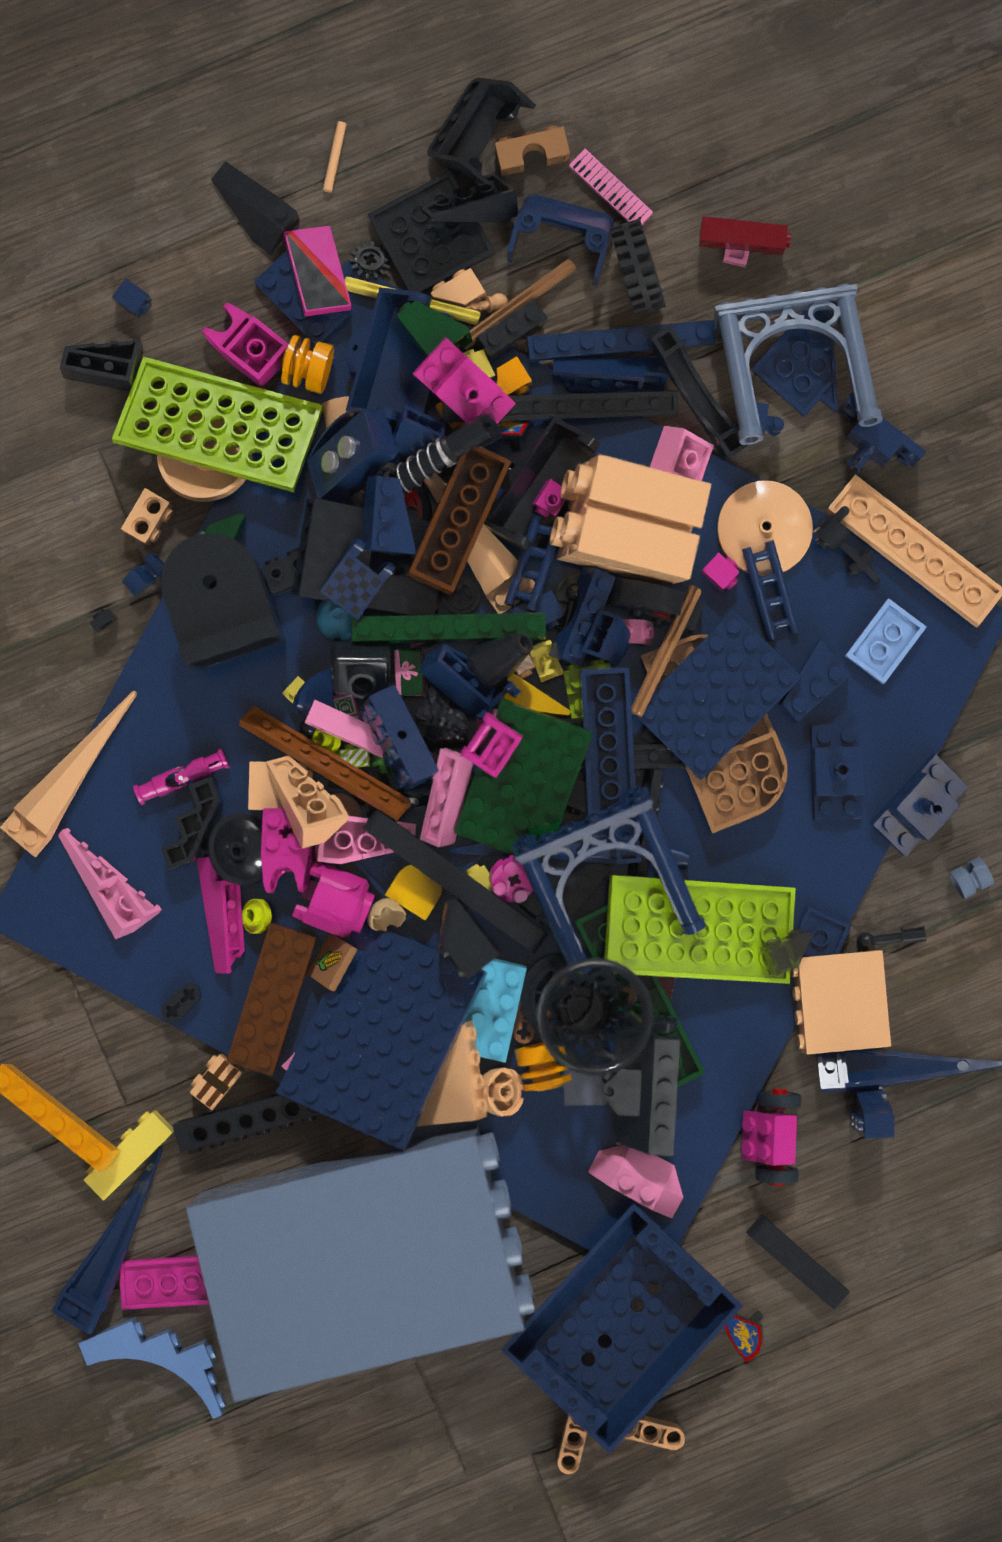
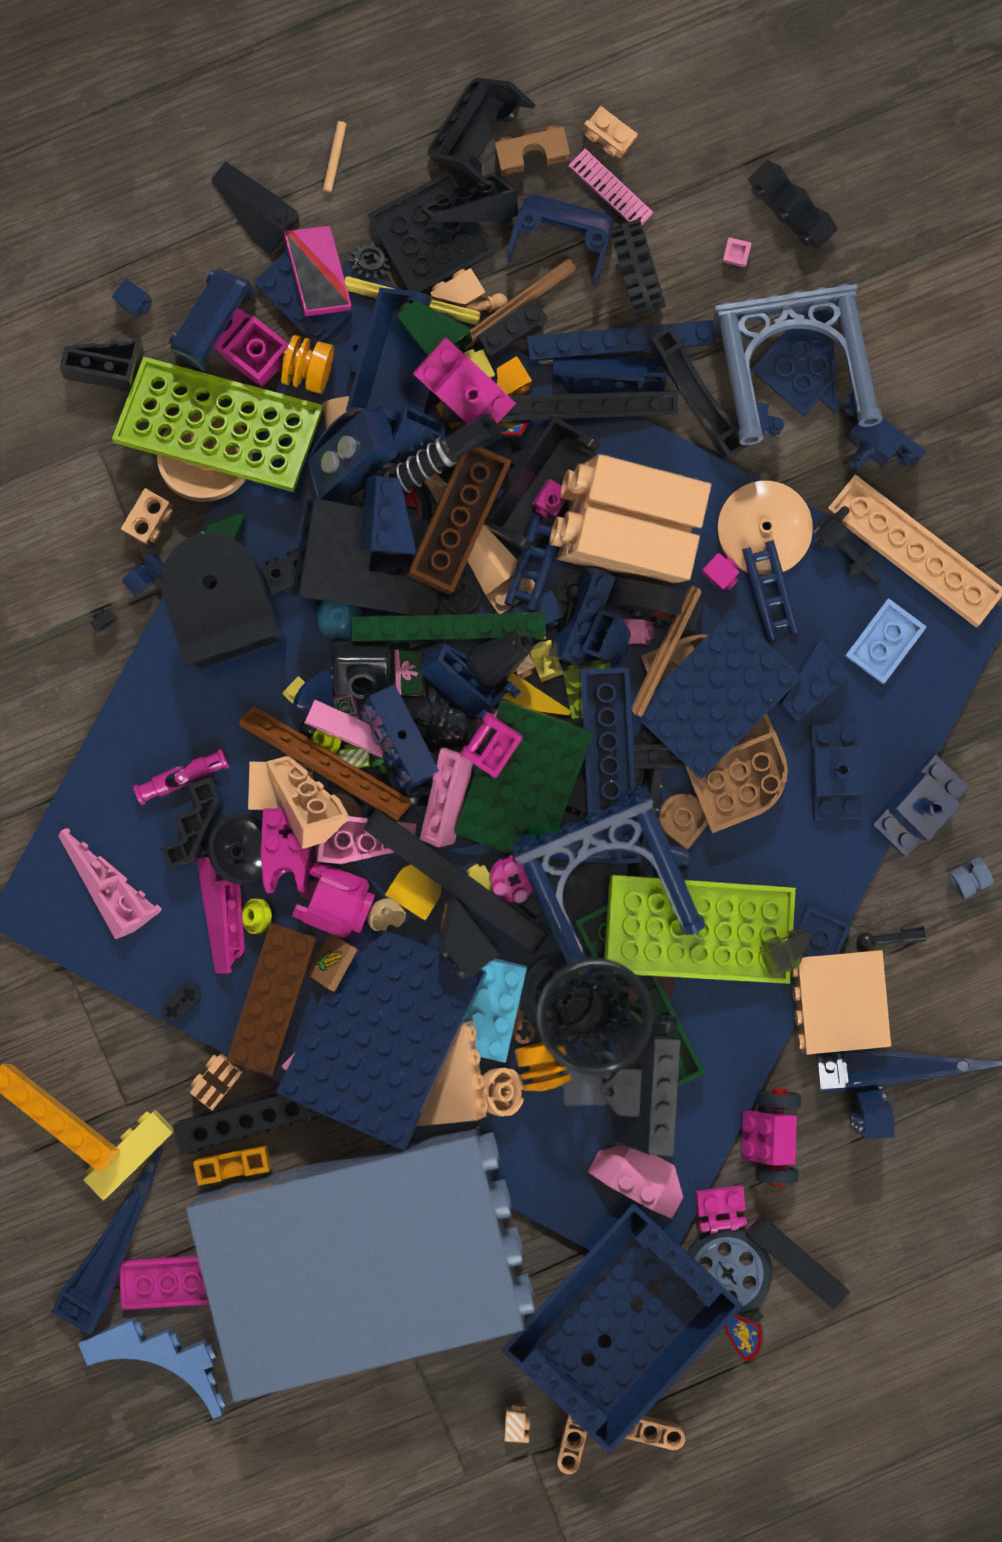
light nougat plate [0,691,137,858] -> none
dark blue flag [319,539,395,620] -> none
bright pink slope [650,426,714,481] -> none
dark red brick [698,216,791,255] -> none
none -> dark blue windscreen [169,268,256,374]
none -> light orange arch [193,1145,272,1186]
none -> light nougat brick [505,1404,530,1443]
none -> light nougat bracket [583,106,638,158]
none -> medium nougat tile [659,793,708,851]
none -> sand blue wedge [687,1229,772,1316]
none -> dark pink plate [695,1185,747,1234]
none -> black brick [747,160,838,249]

